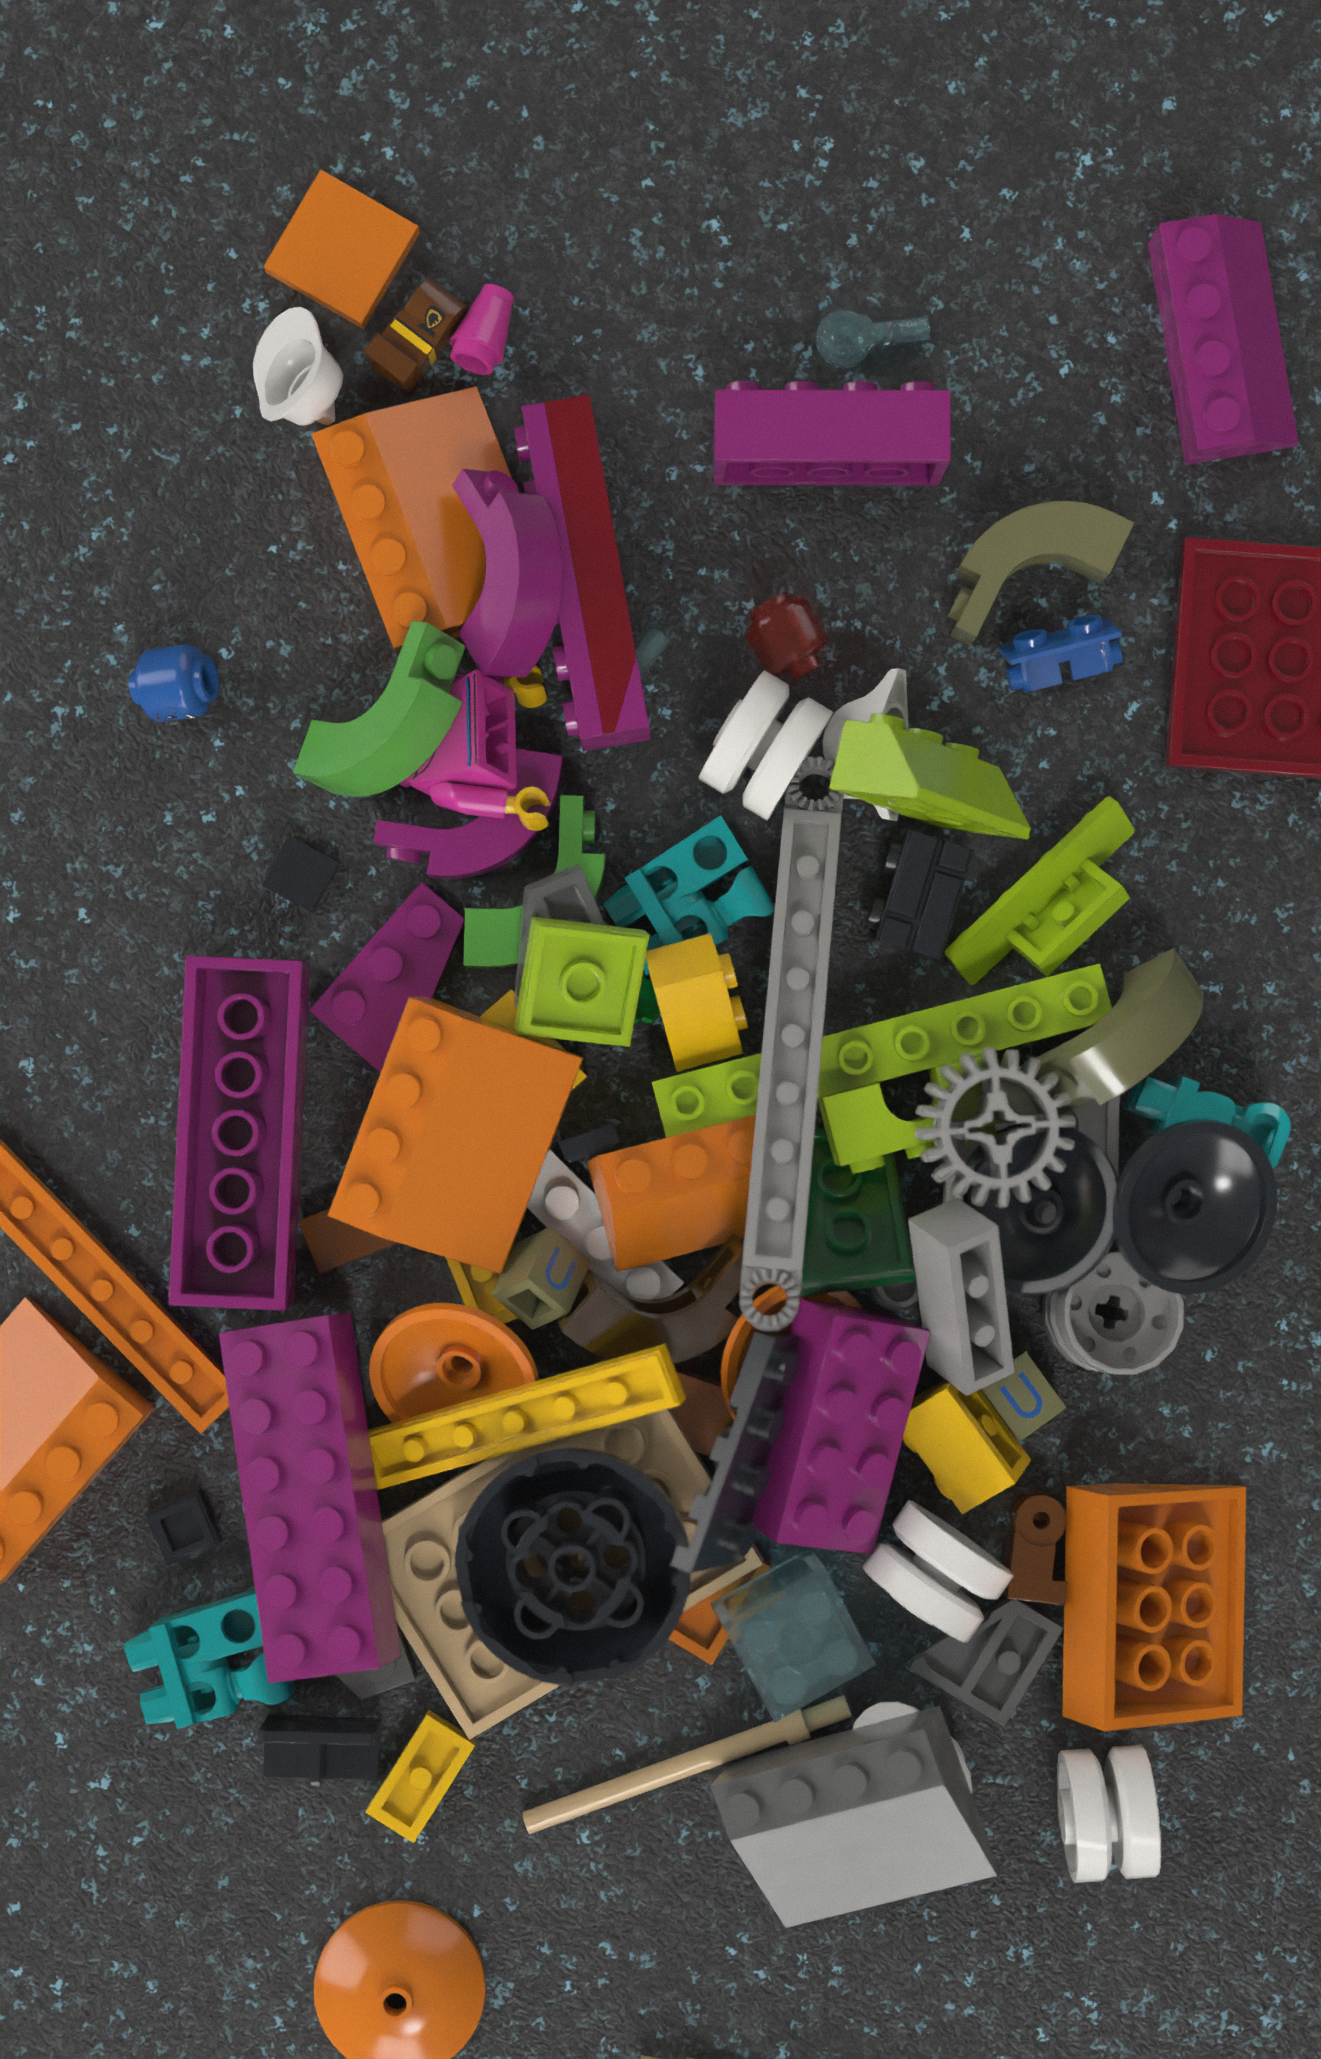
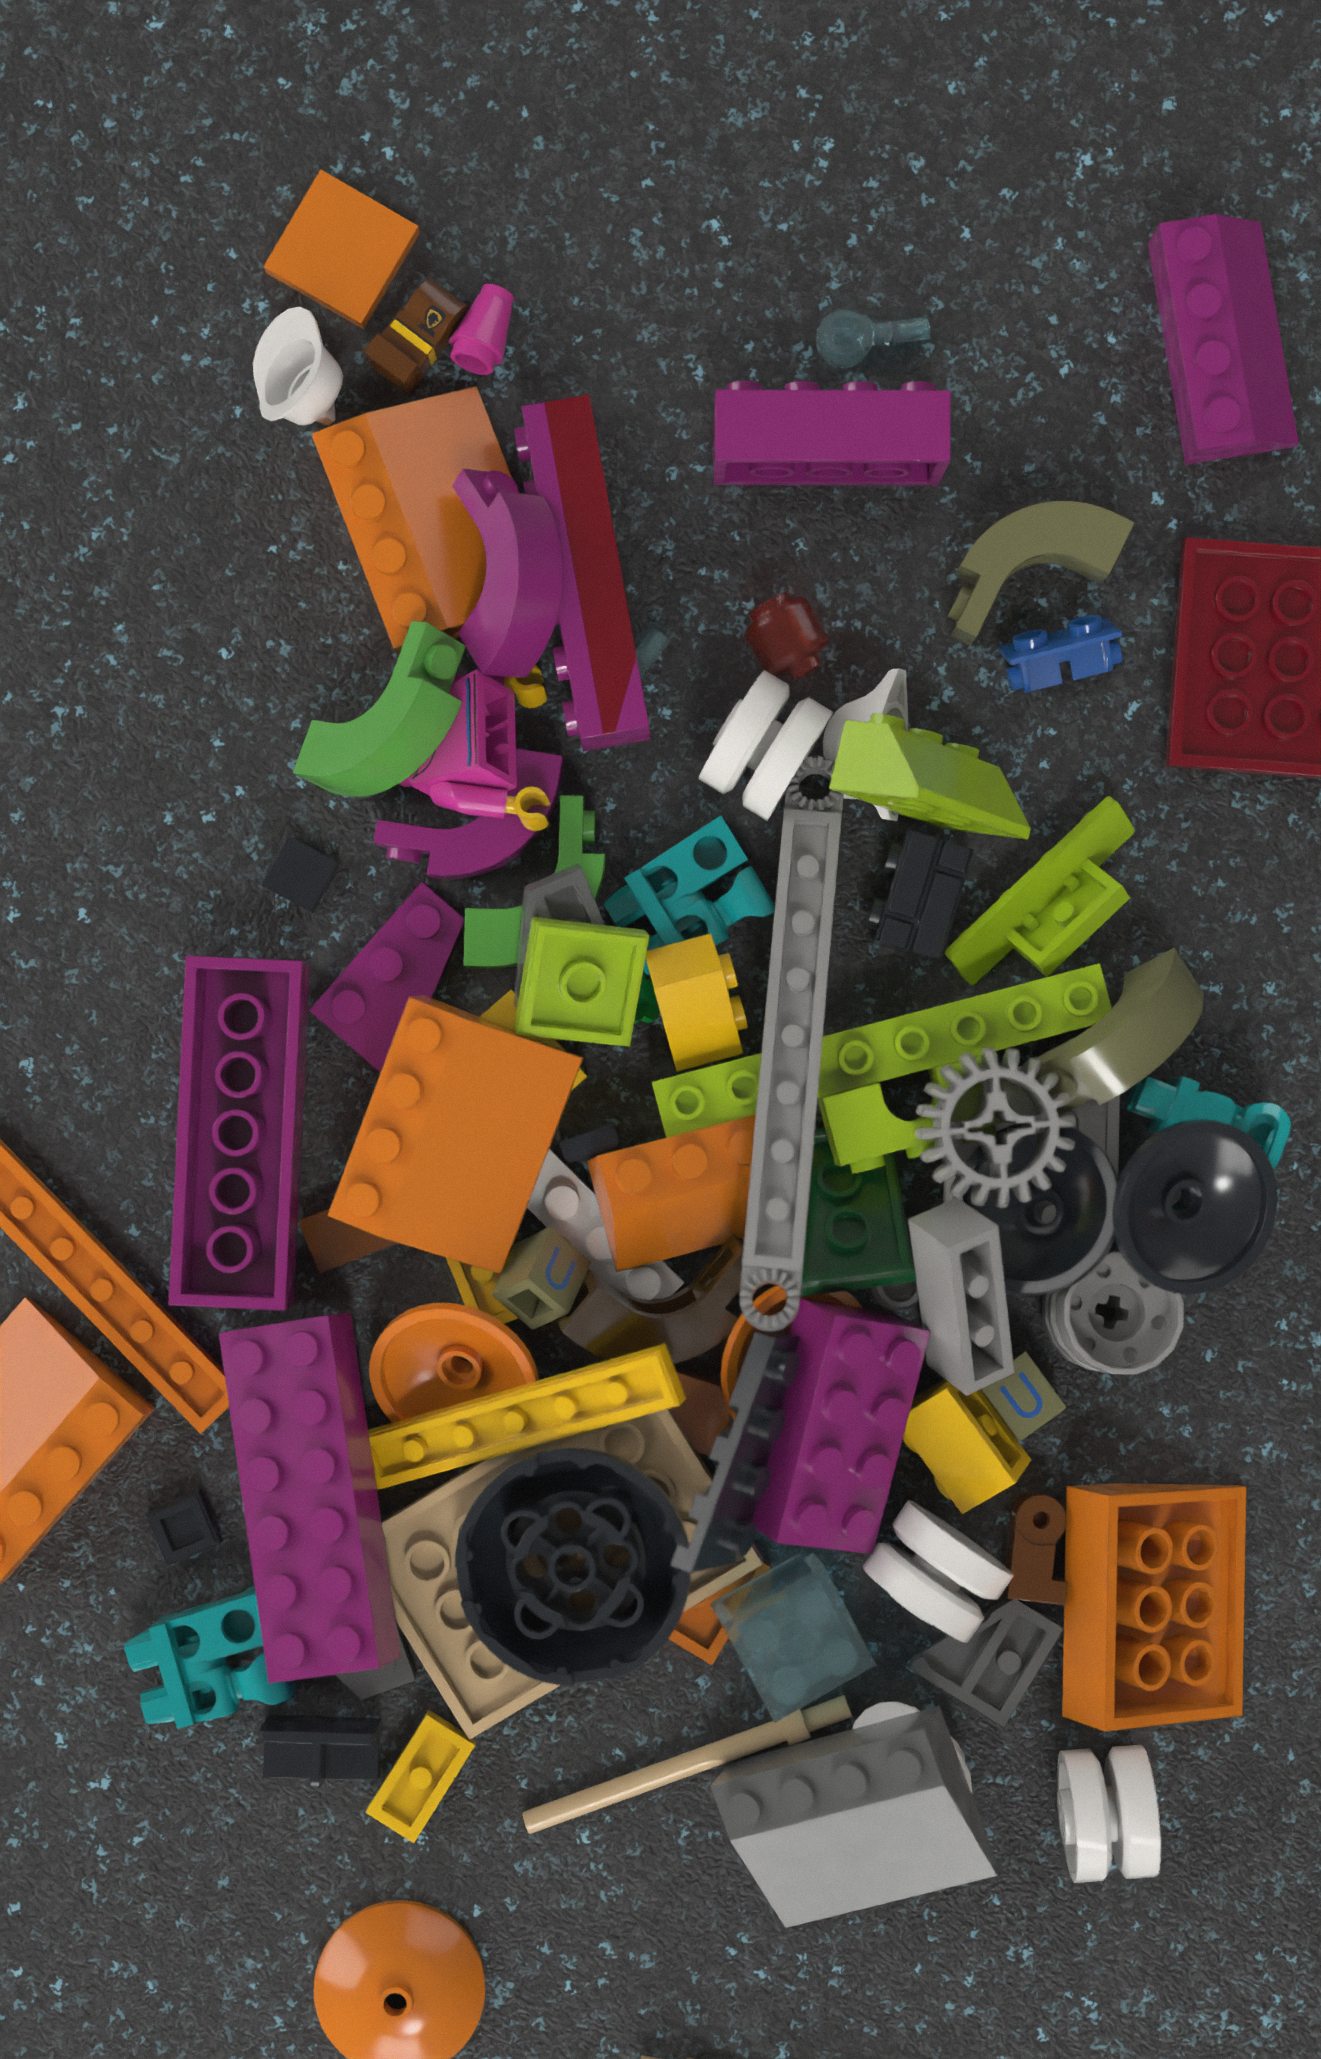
blue head [129,644,219,722] -> none

